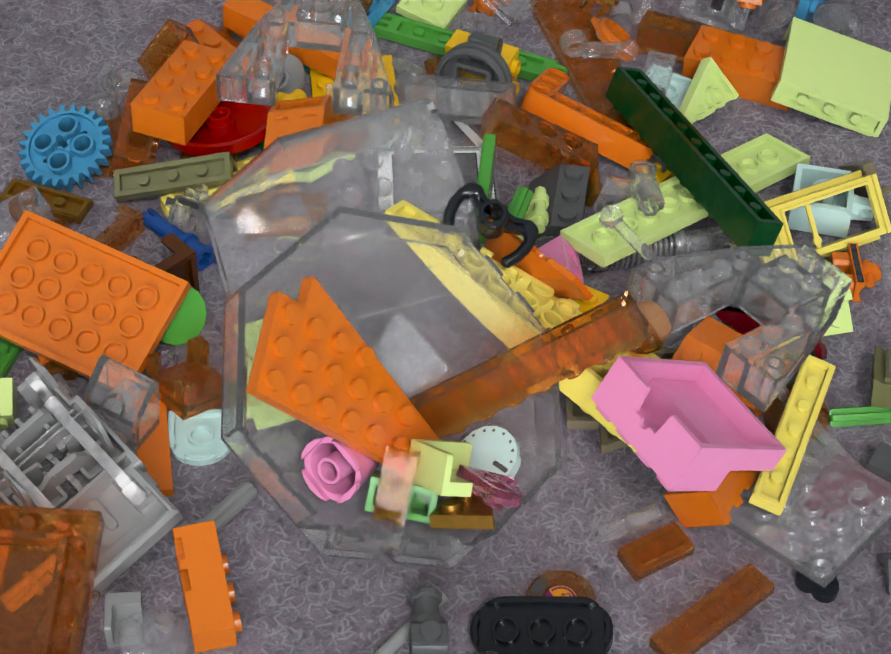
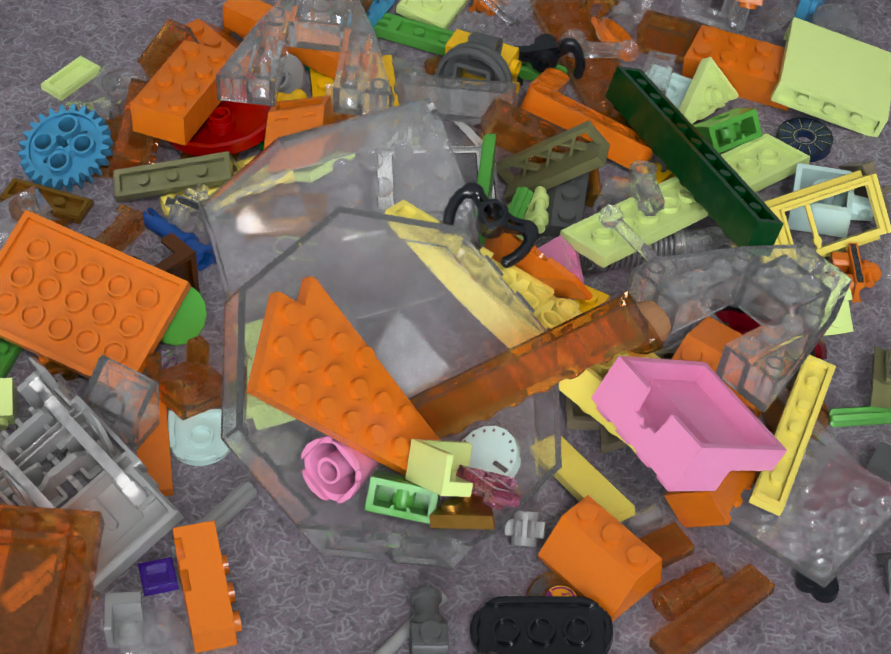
clear orange hinge [373,445,421,527] -> none
none -> yellowish green tile [41,56,101,101]
none -> dark purple tile [138,557,179,597]
none -> olive fence [494,120,610,203]
none -> light grey gear [504,510,546,547]
none -> black piece [514,34,586,87]
none -> light yellow tile [532,434,635,522]
none -> orange slope [538,495,663,622]
none -> clear orange axle [651,562,725,621]
none -> bright green brick [693,108,763,154]
none -> tile [775,117,834,162]

